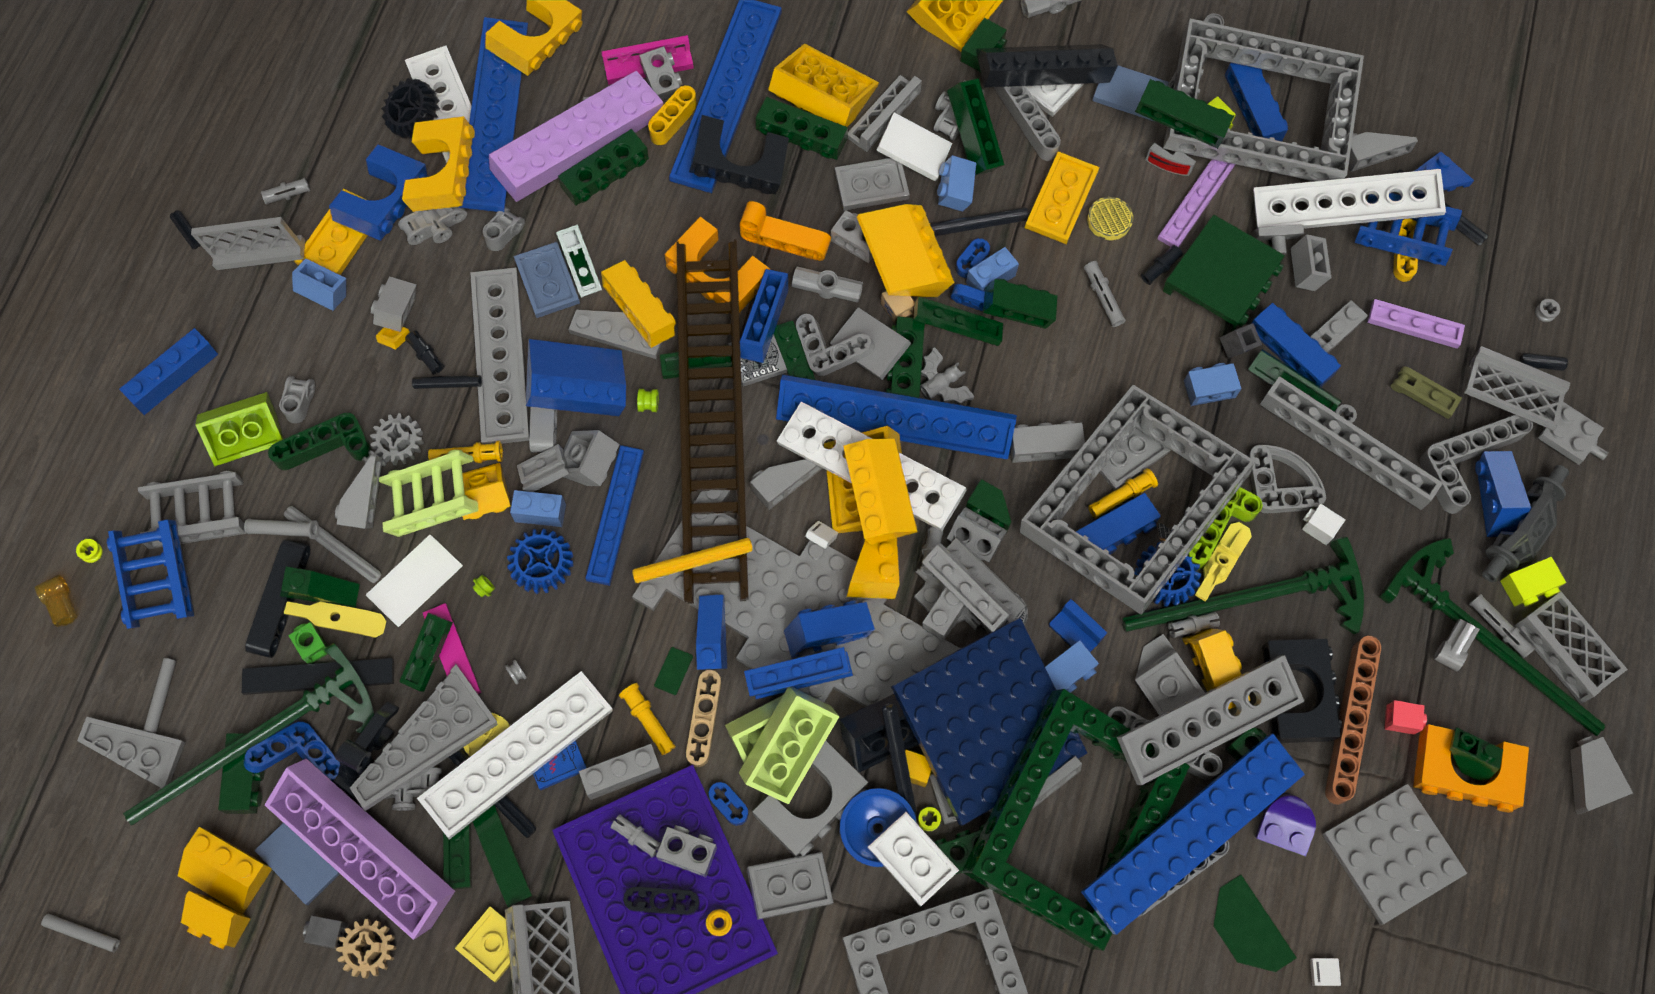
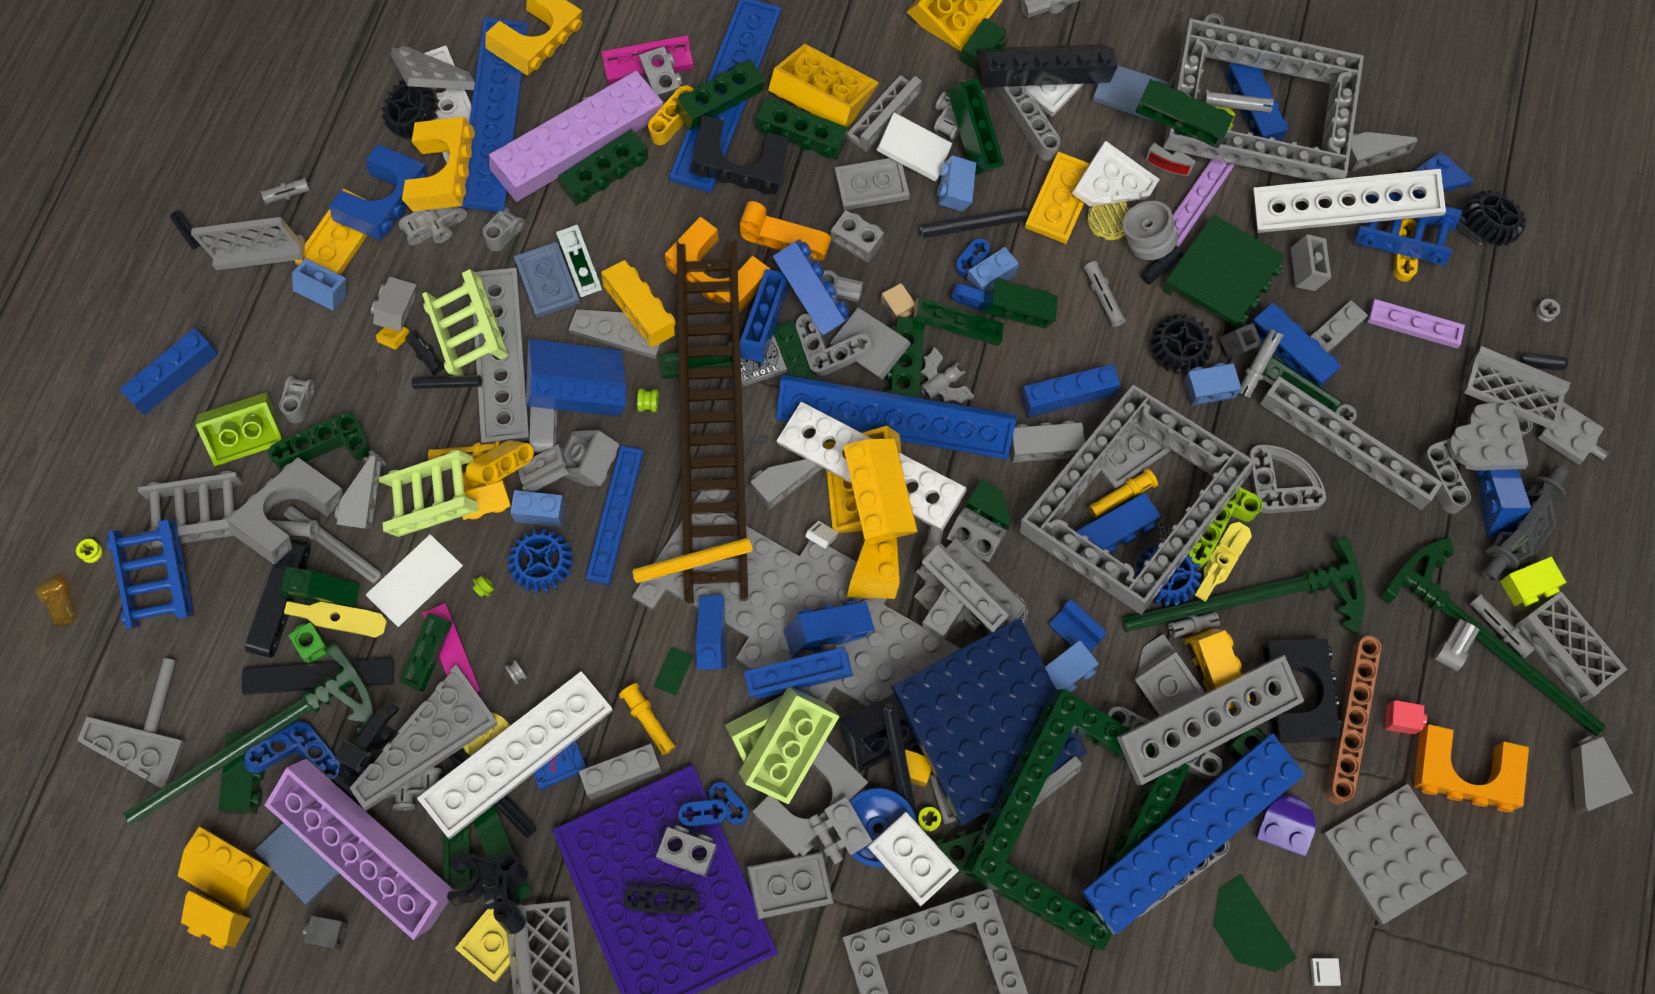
light grey piece [41,913,120,953] -> none
tan gear [336,919,396,979] -> none
light grey gear [370,413,424,465] -> none
light grey pin [611,814,661,858] -> none
tan beam [686,670,721,767] -> none
yellow plate [706,909,732,936] -> none
yellow slope [857,204,955,297] -> none
light grey tile [1252,225,1304,254] -> none
white brick [1302,504,1345,545] -> none
olive plate [1391,366,1462,419] -> none
dark green slope [1450,727,1503,783] -> none
none -> light grey arch [227,458,343,565]
none -> light grey plate [391,46,475,90]
none -> yellowish green fence [422,269,509,376]
none -> black piece [447,853,528,934]
none -> yellow beam [466,440,534,485]
none -> dark green brick [675,60,766,130]
none -> blue beam [678,800,728,828]
none -> brick [773,239,850,335]
none -> light grey plate [809,797,873,864]
none -> blue brick [1021,364,1121,418]
none -> white plate [1072,141,1160,206]
none -> light grey wheel [1122,201,1178,260]
none -> black gear [1150,313,1213,374]
none -> light grey pin [1202,89,1273,113]
none -> light grey pin [1239,329,1284,398]
none -> light grey plate [1448,403,1528,471]
none -> black gear [1463,190,1527,247]

